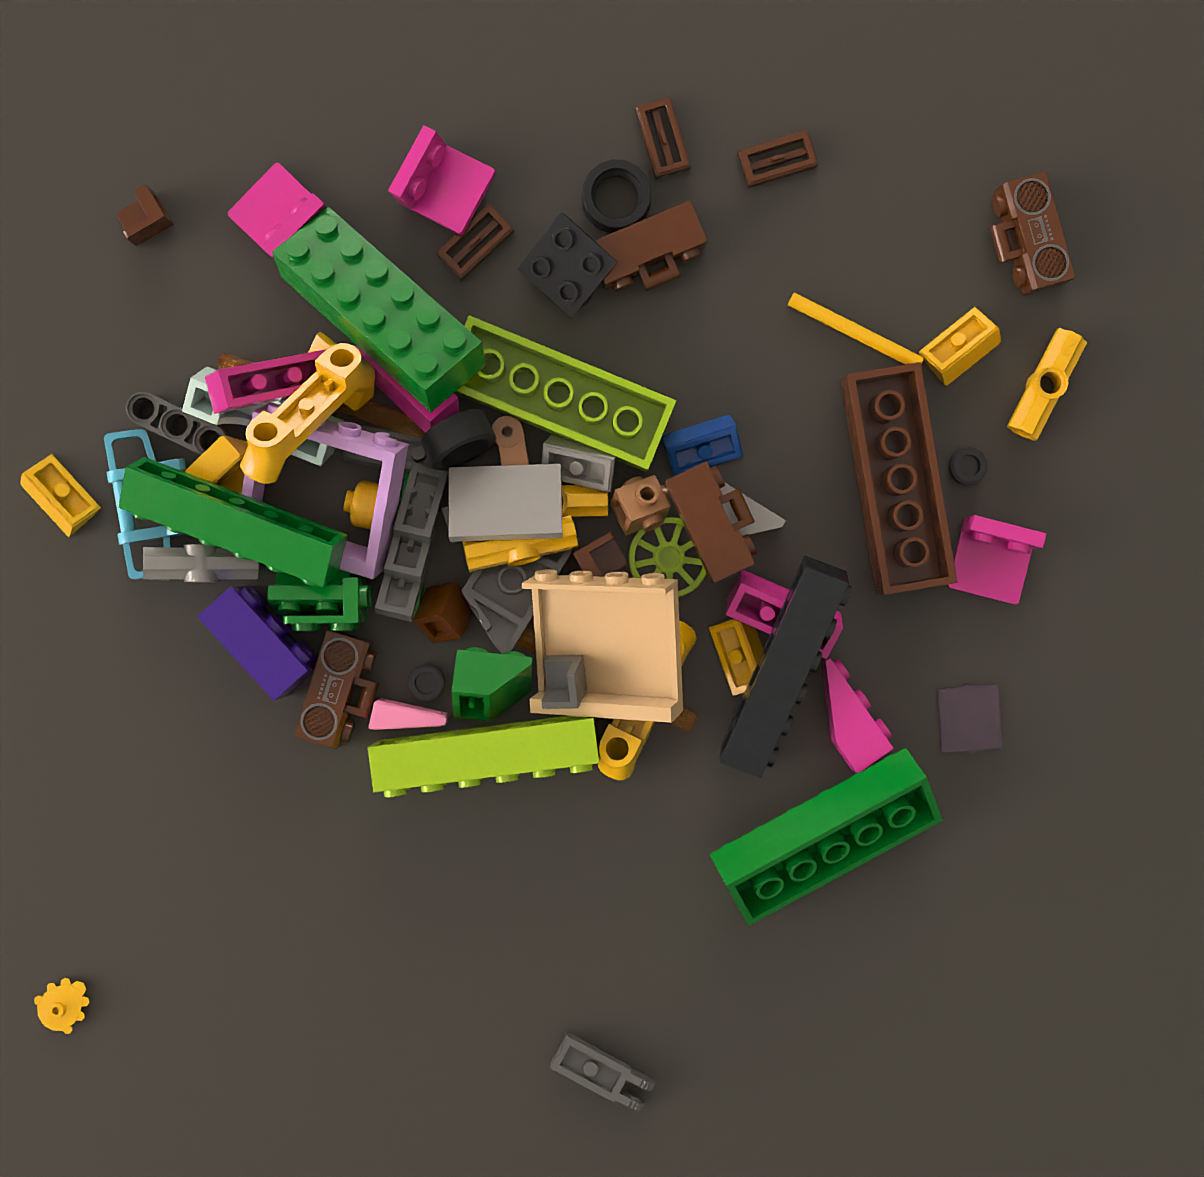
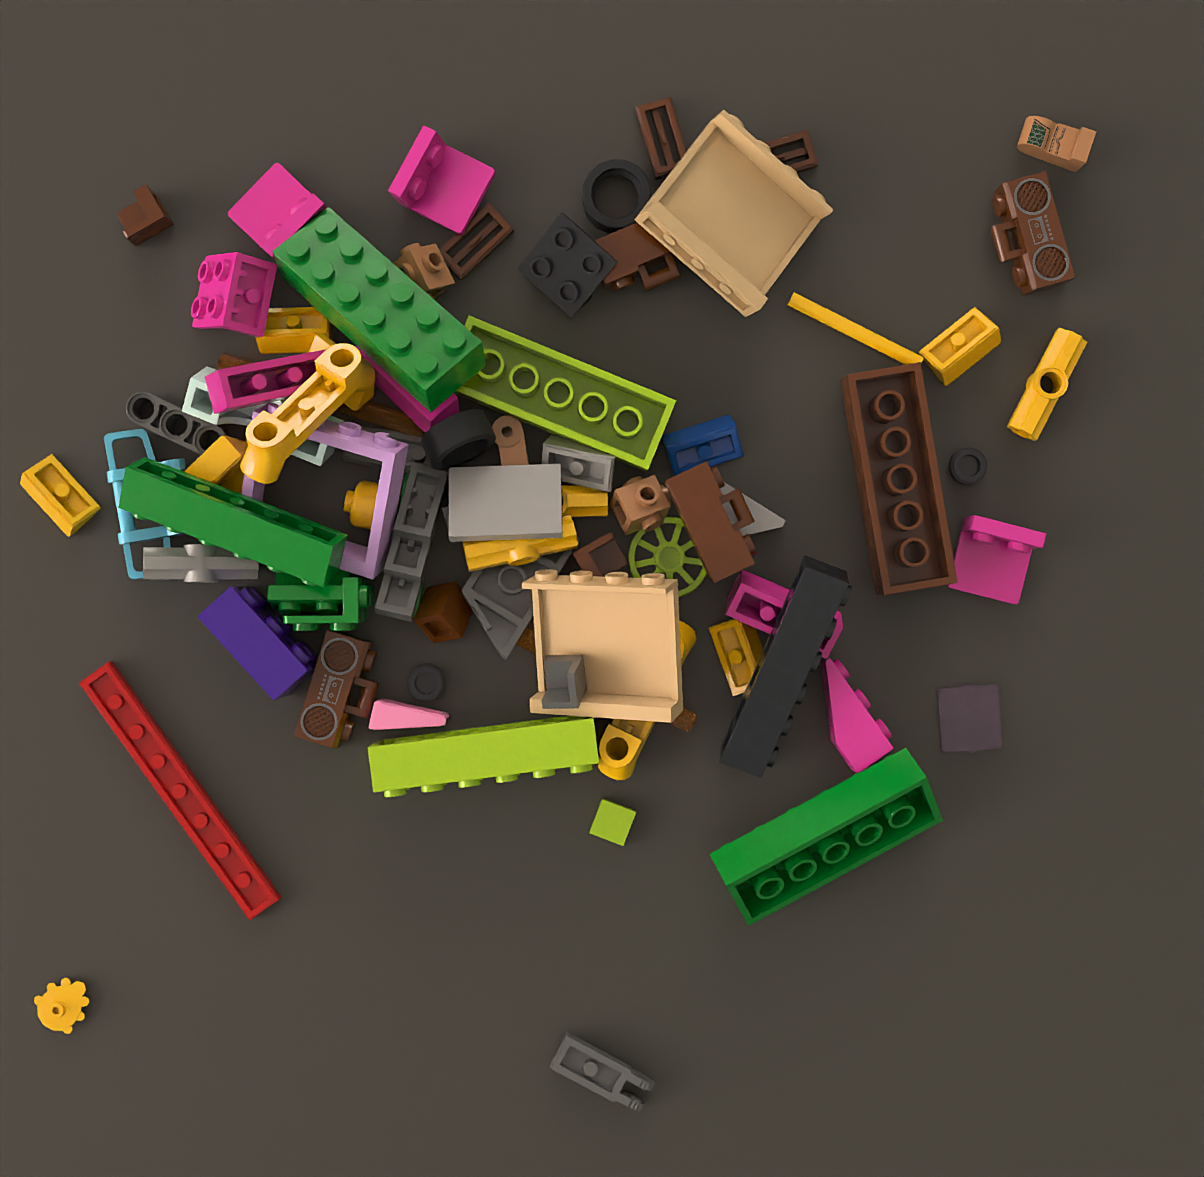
green slope [452,647,532,722] -> none
none -> red tile [79,661,282,921]
none -> dark pink bracket [191,252,277,337]
none -> yellow slope [255,307,333,354]
none -> medium nougat brick [393,243,455,299]
none -> lime tile [589,797,636,846]
none -> tan panel [634,110,833,317]
none -> medium nougat leg [1017,116,1097,173]

